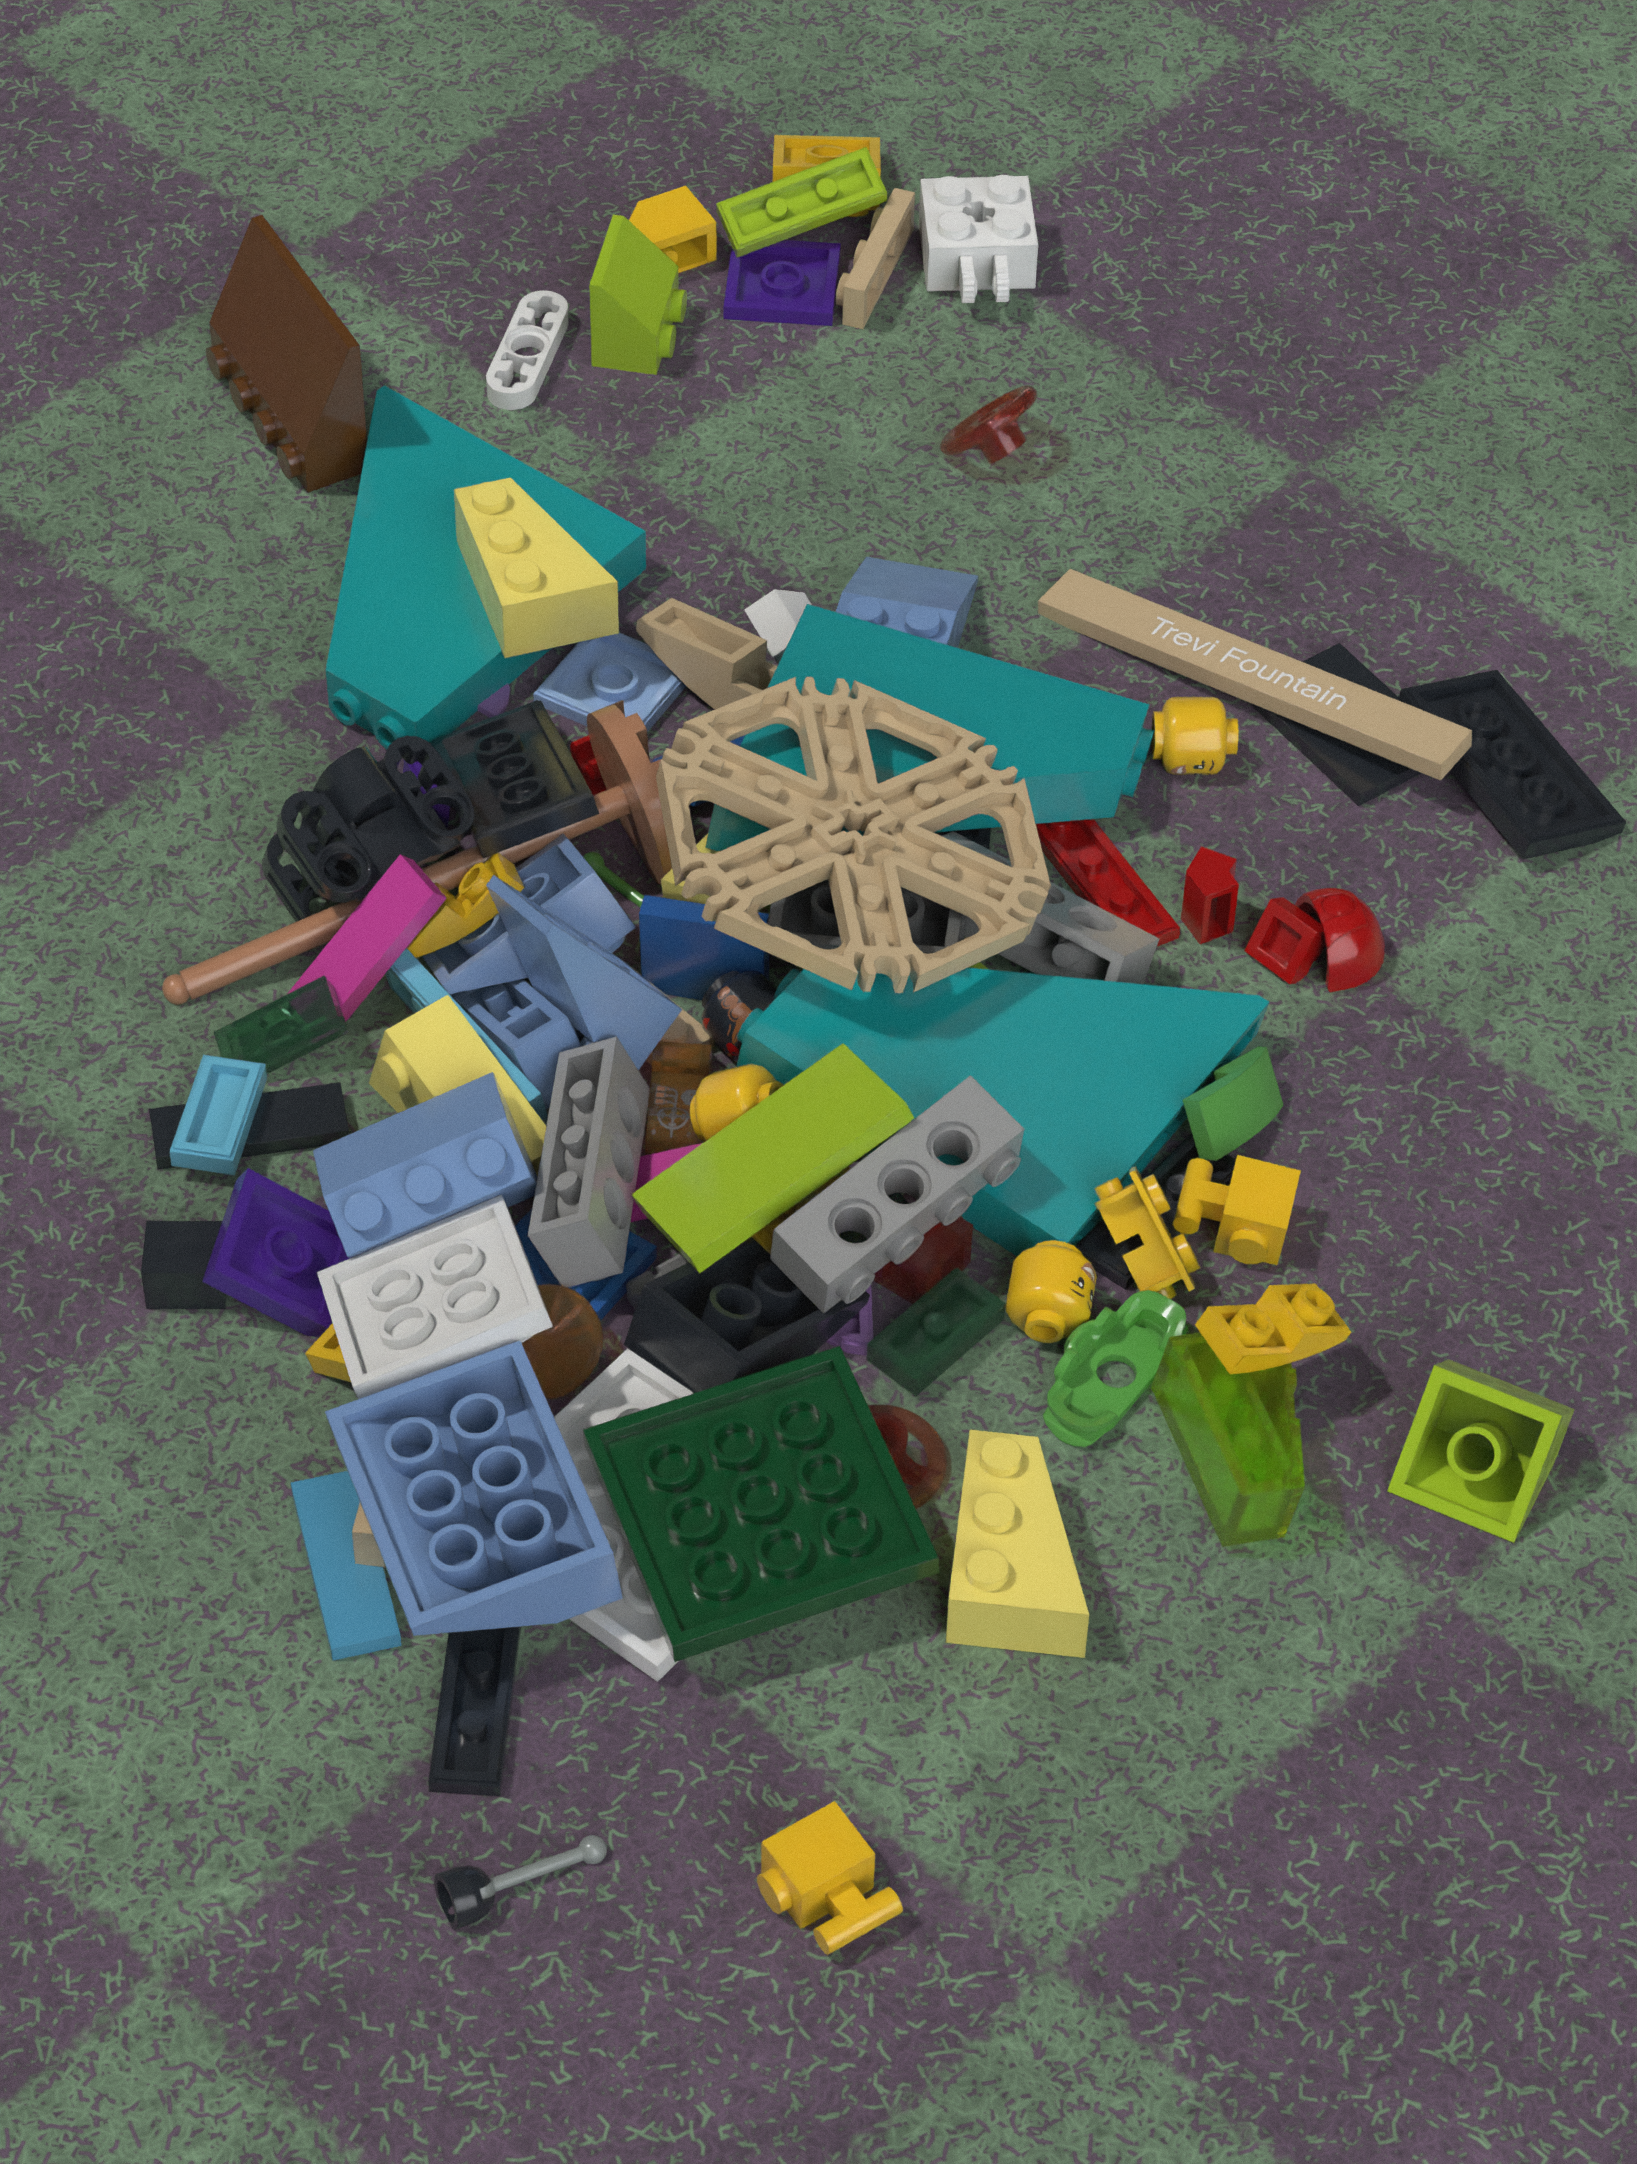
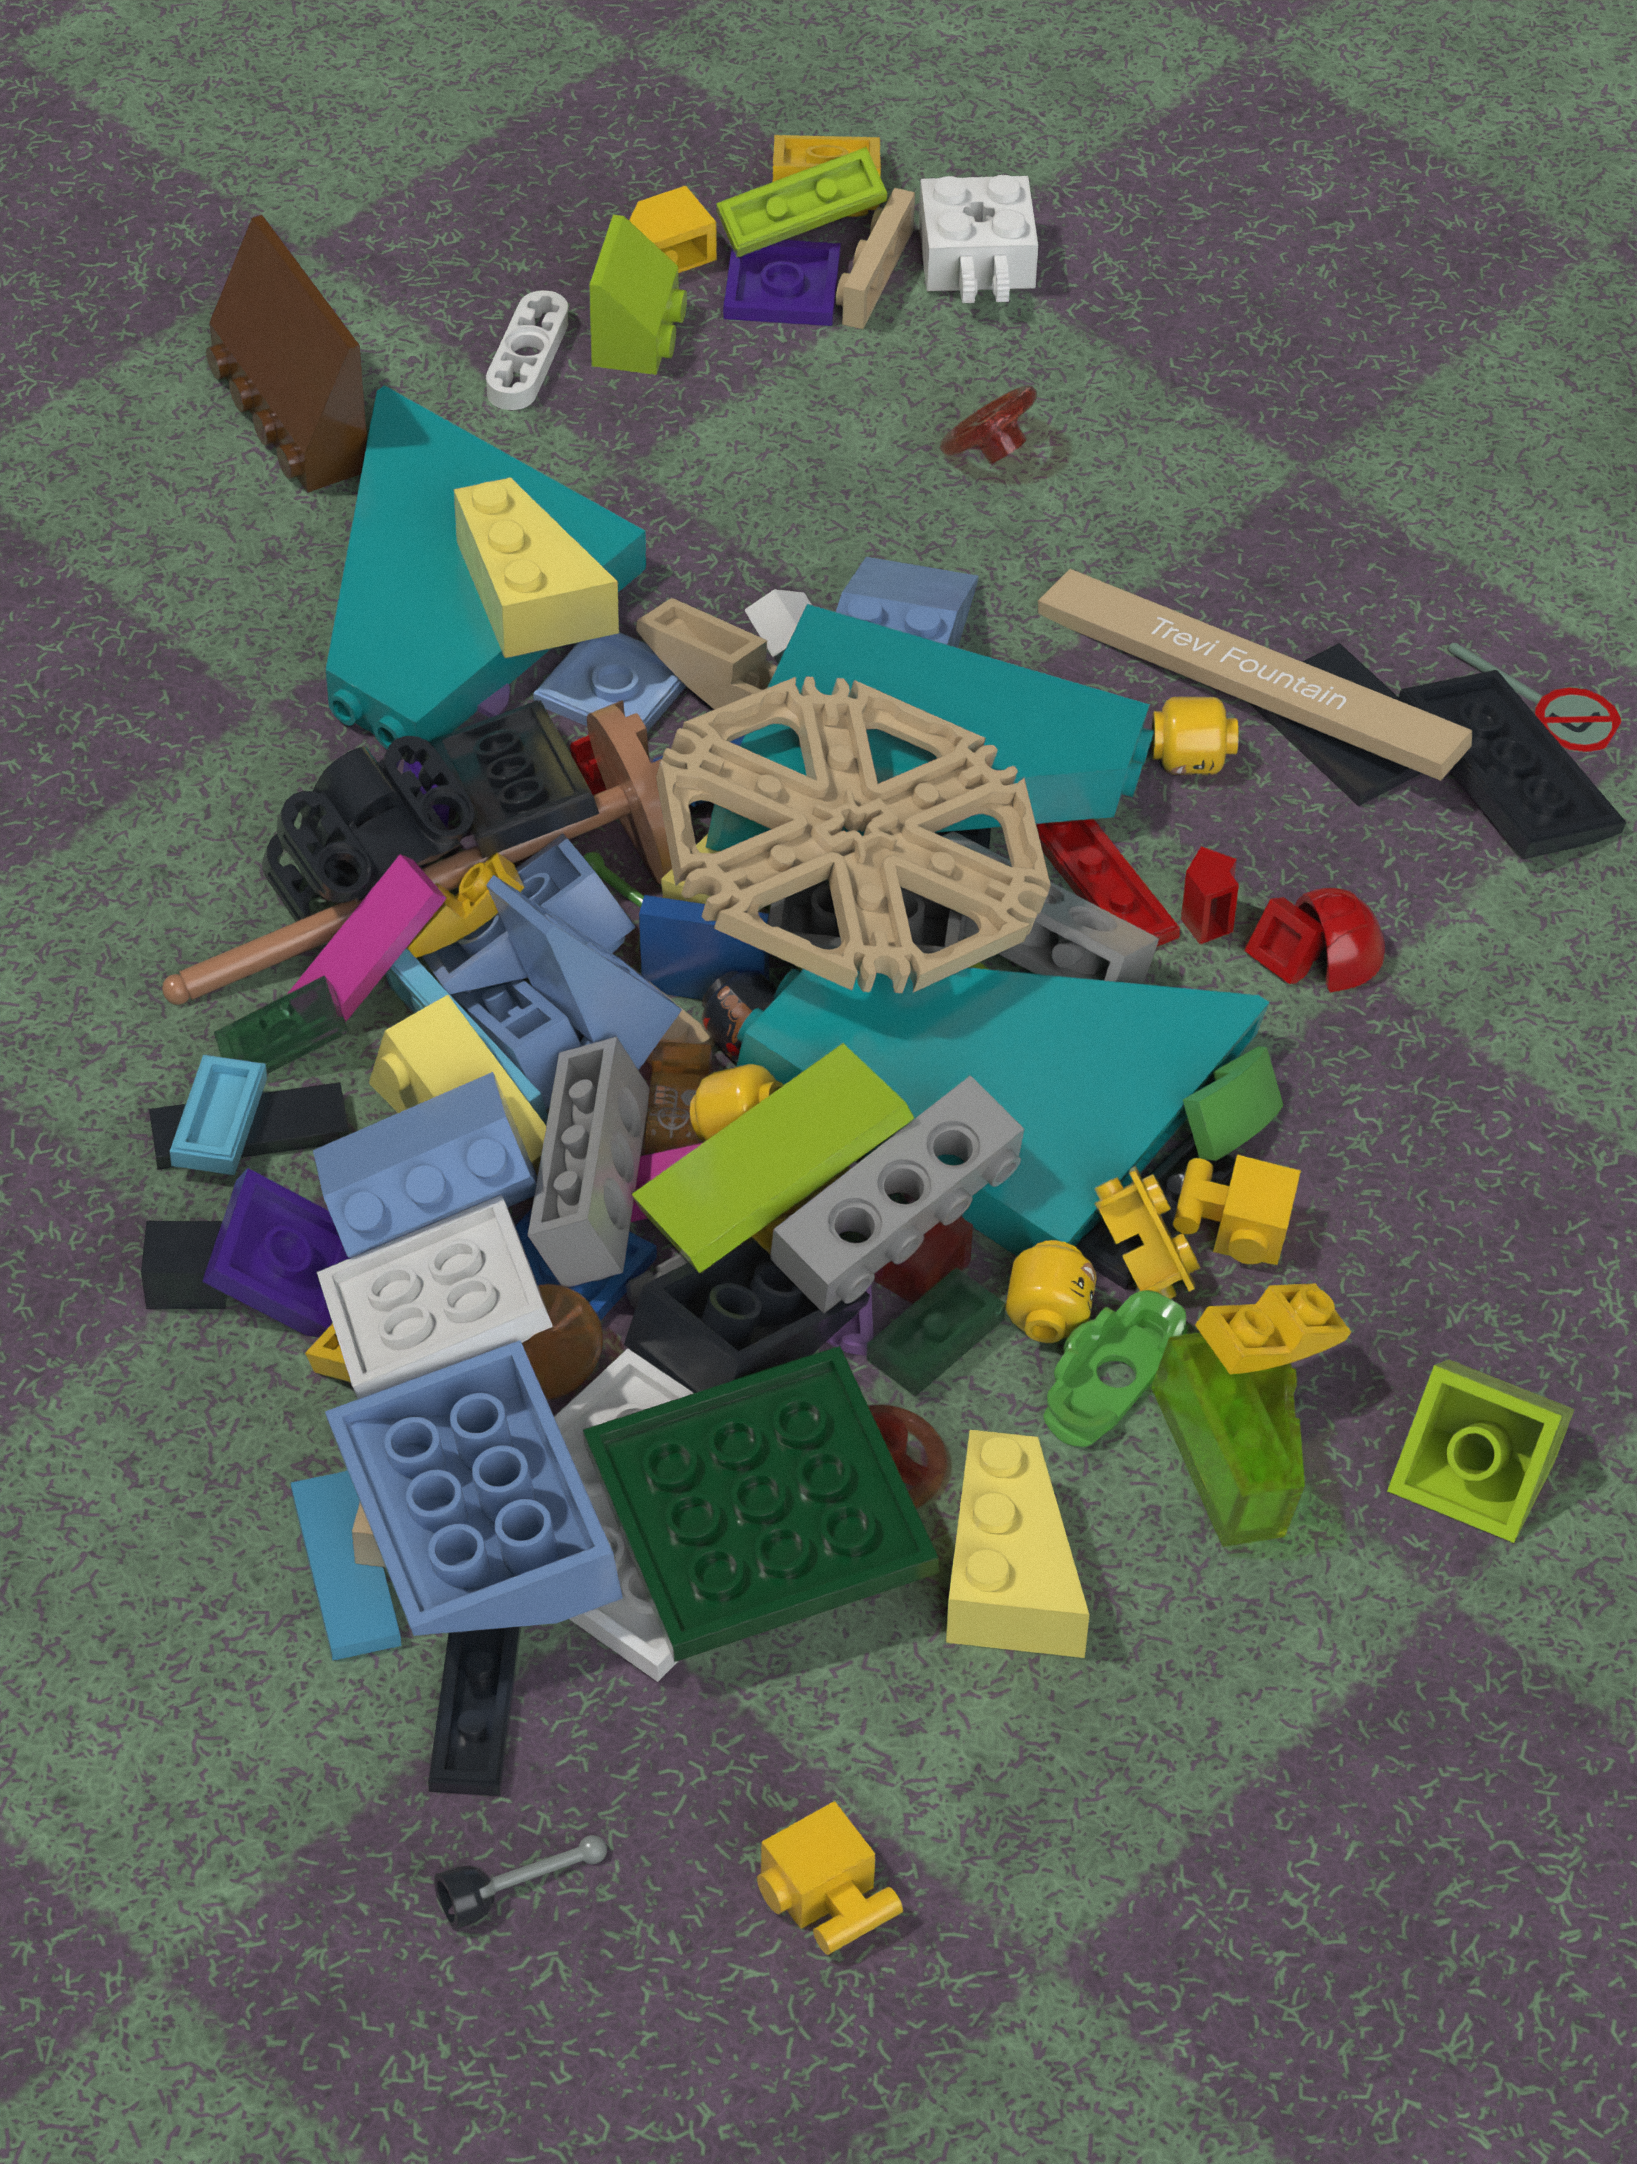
none -> piece [1449,643,1621,753]

